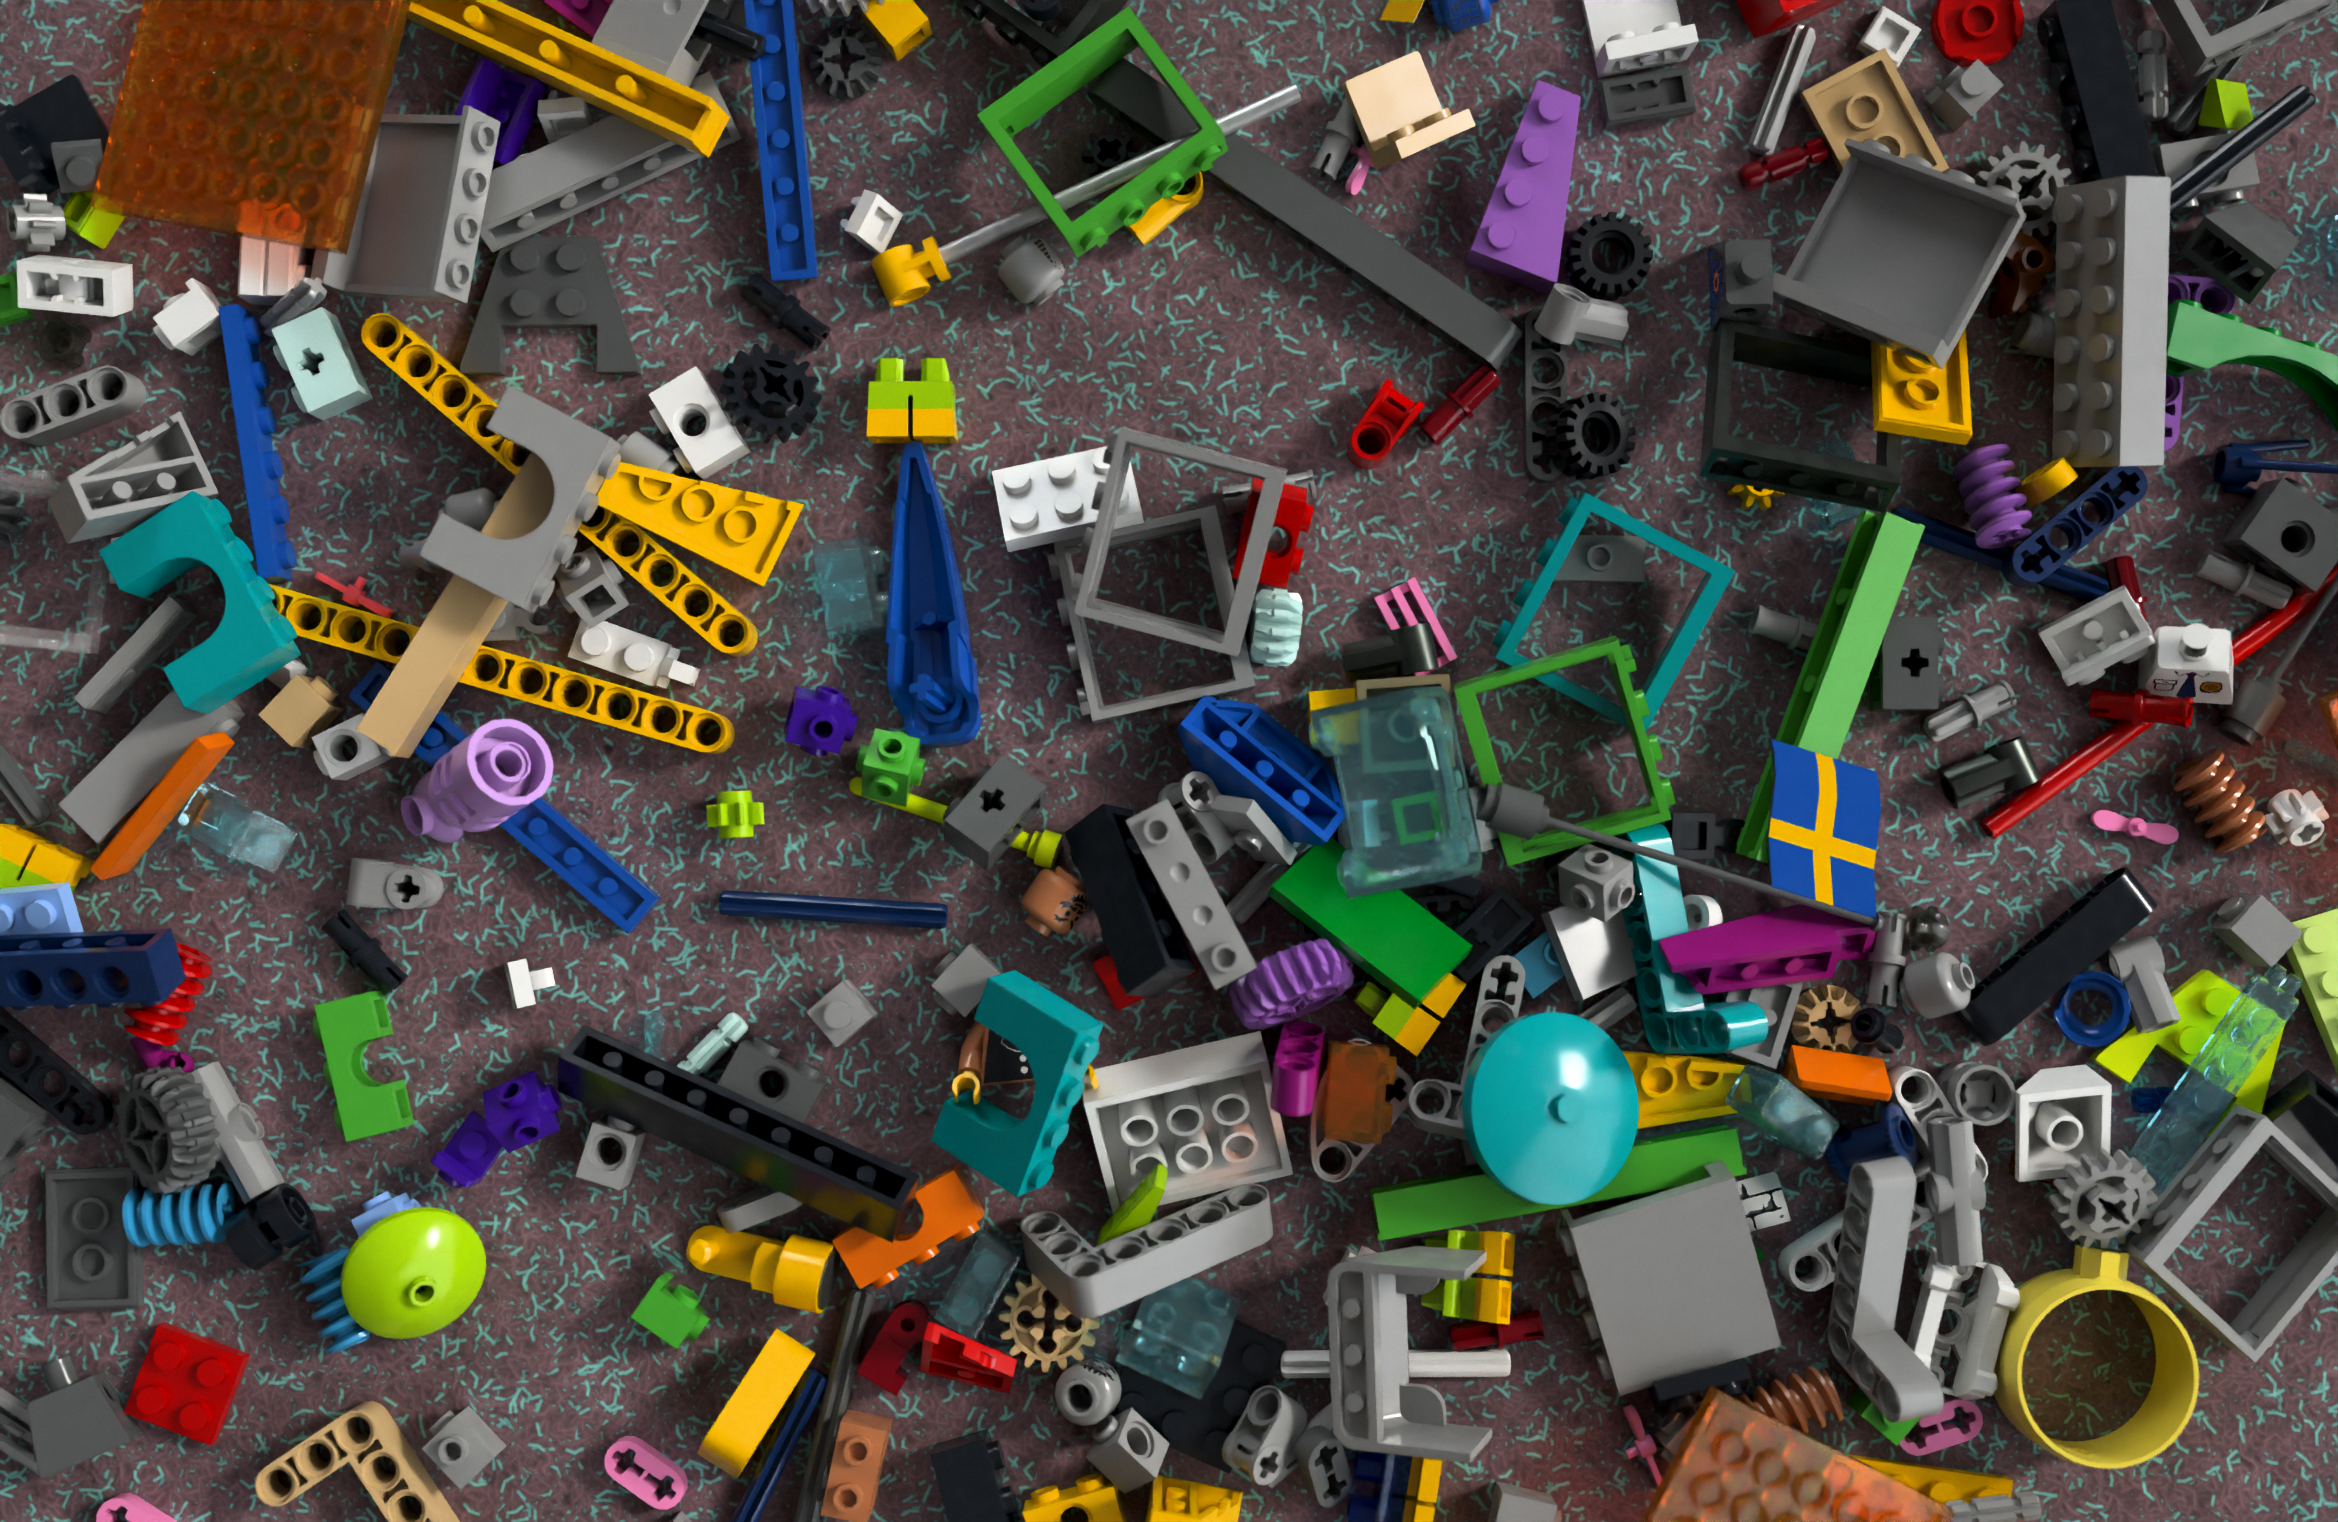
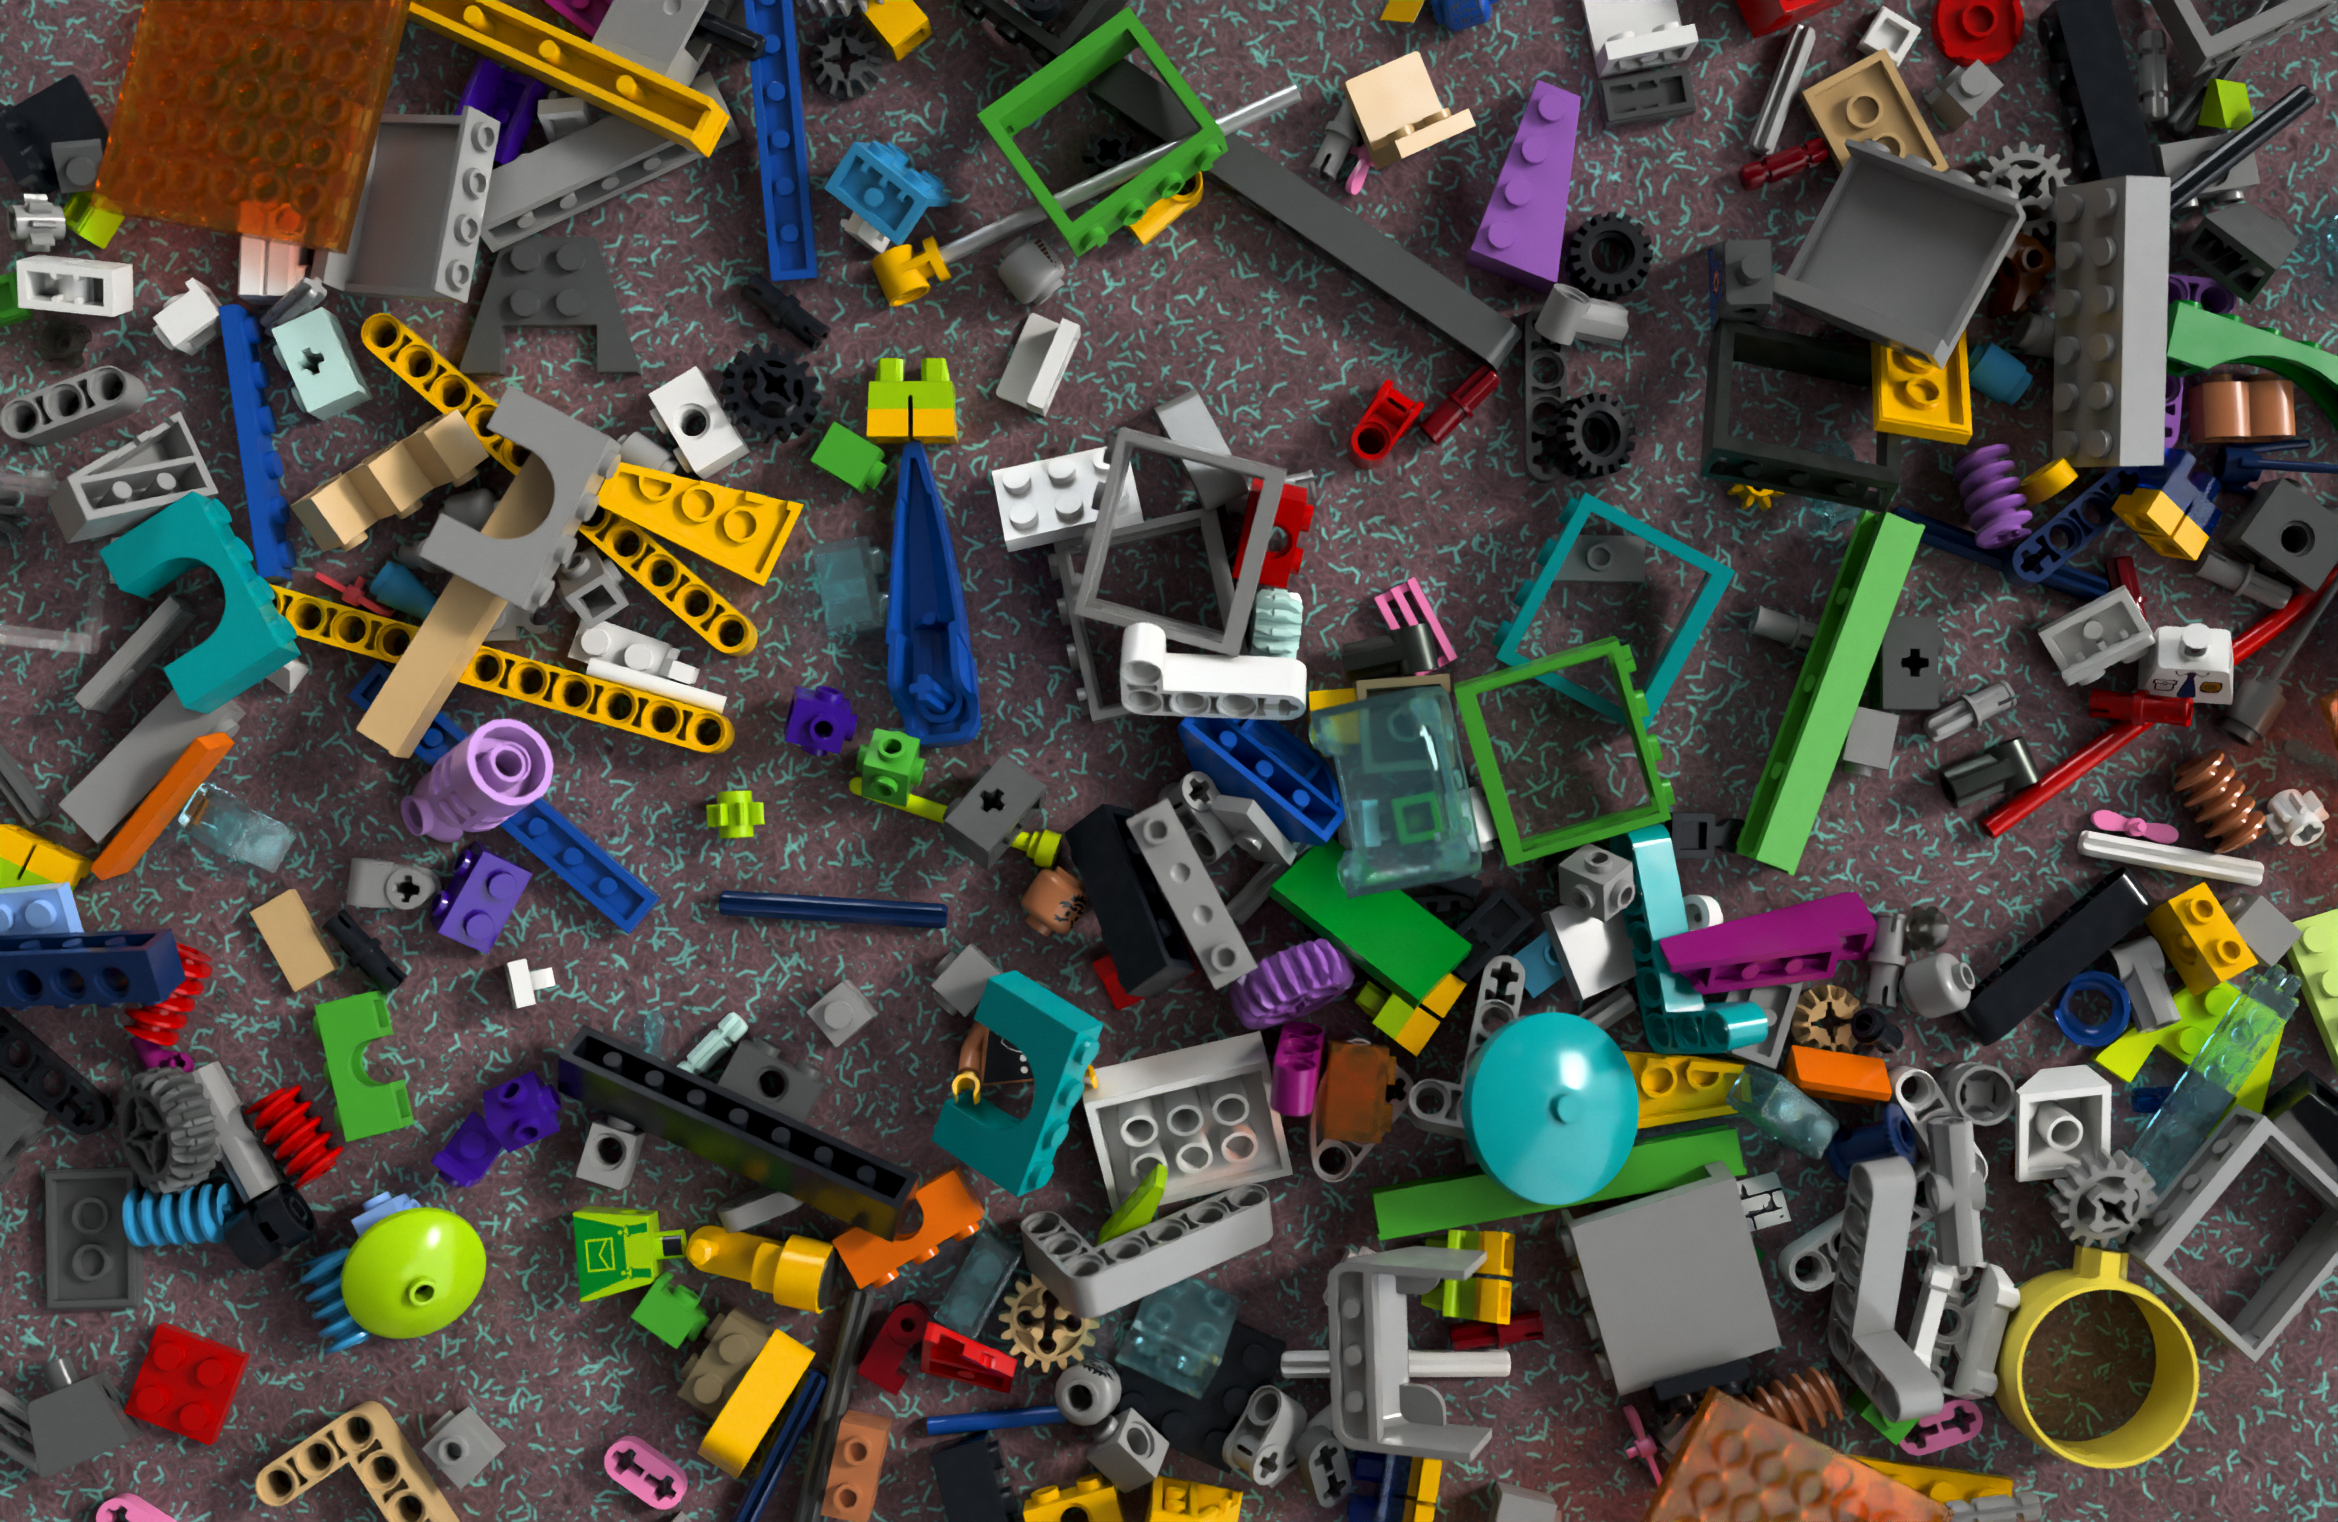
tan brick [258,674,345,749] -> none
white brick [311,713,394,781] -> none
flag [1475,738,1884,931] -> none
none -> red piece [244,1084,344,1191]
none -> tan tile [250,889,340,992]
none -> tan brick [290,409,489,552]
none -> dark azure cone [369,561,438,622]
none -> dark purple bracket [429,841,533,955]
none -> torso [573,1206,687,1302]
none -> white bar [586,657,727,714]
none -> dark tan brick [677,1305,776,1420]
none -> bright green brick [810,421,887,495]
none -> dark azure bracket [824,140,953,245]
none -> blue bar [927,1405,1067,1436]
none -> white panel [996,313,1081,417]
none -> white beam [1120,623,1307,720]
none -> light grey beam [1153,389,1249,513]
none -> light grey brick [1836,706,1900,778]
none -> dark azure brick [1967,341,2033,406]
none -> white axle [2077,830,2264,886]
none -> hips [2111,448,2223,561]
none -> yellow brick [2144,882,2258,997]
none -> nougat brick [2188,373,2296,444]

